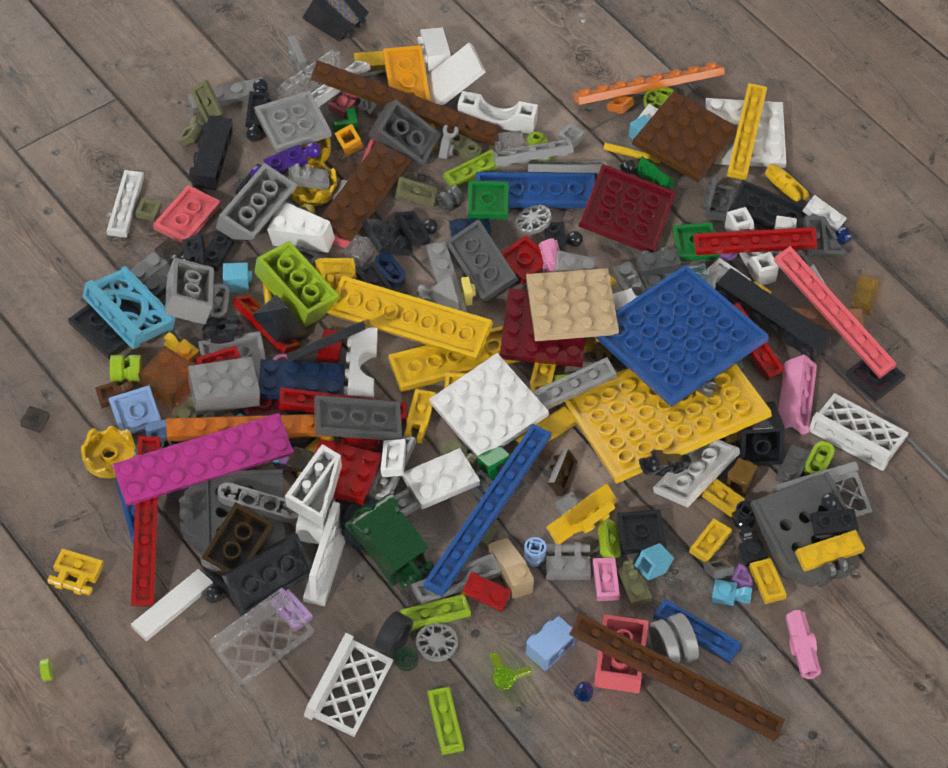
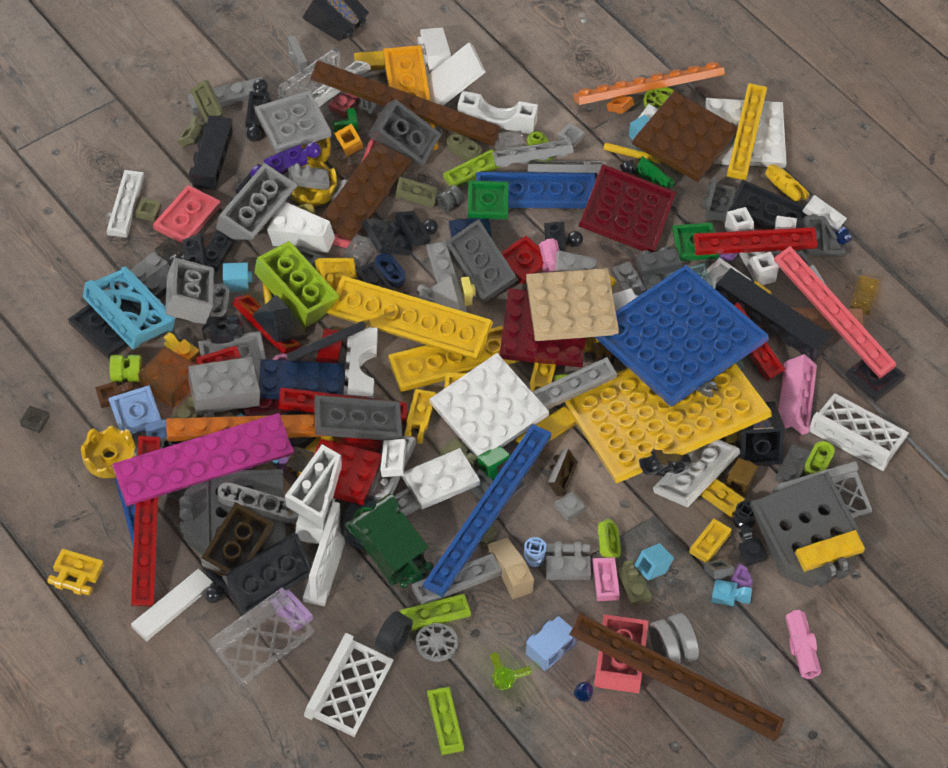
lime tile [39,658,54,682] -> none
clear green tile [395,647,418,671] -> none
light grey plate [439,125,459,160] -> none
red plate [461,572,511,612] -> none
light grey wheel [515,205,552,235] -> none
yellow bracket [547,484,618,545] -> none
black plate [617,509,667,554] -> none
blue tile [653,599,742,664] -> none
yellow plate [749,558,787,604] -> none
black plate [810,493,859,536] -> none

